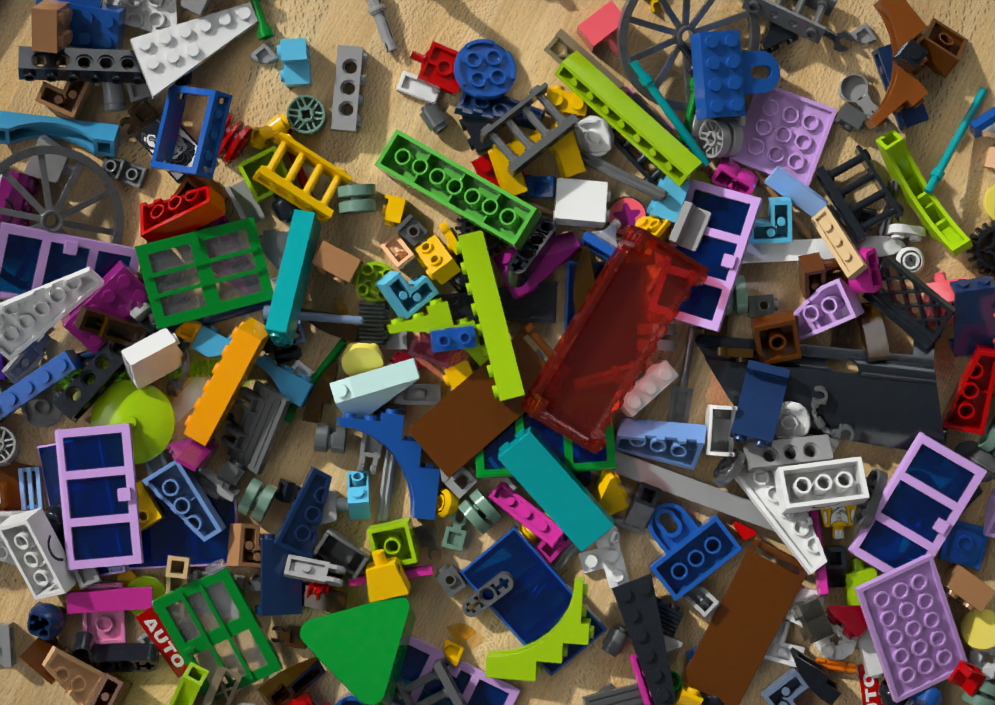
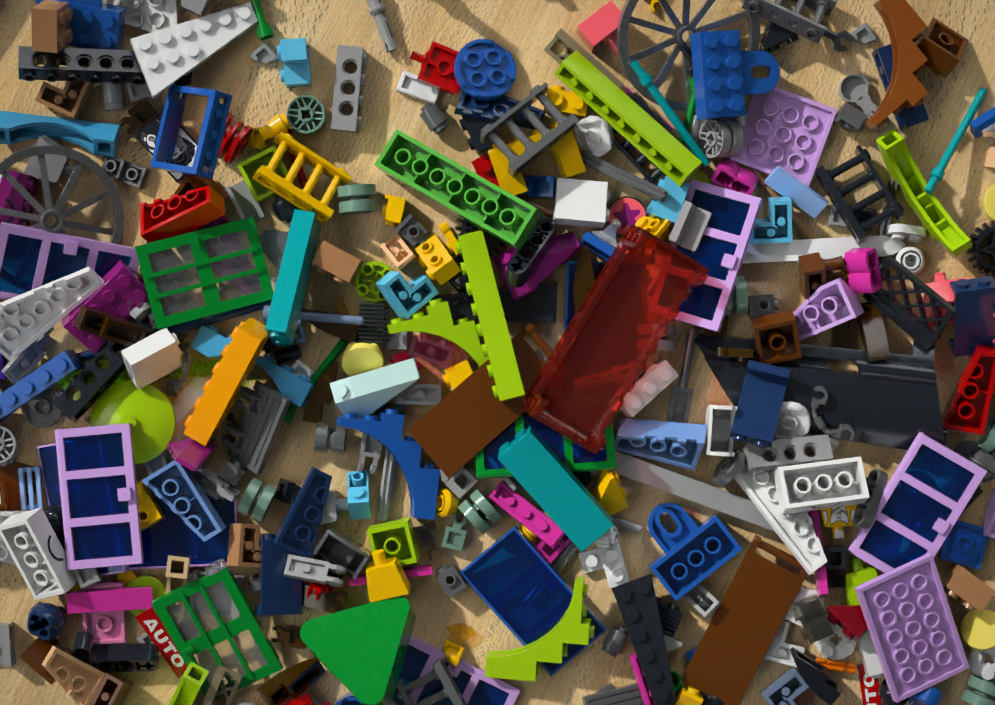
yellow tile [174,321,202,343] -> none
blue brick [429,325,477,353] -> none
dark grey beam [462,571,515,617] -> none
black slope [623,482,662,530] -> none
red slope [731,520,758,541] -> none
tan plate [811,206,868,281] -> none
black brick [892,39,928,73] -> none
red panel [948,660,987,697] -> none

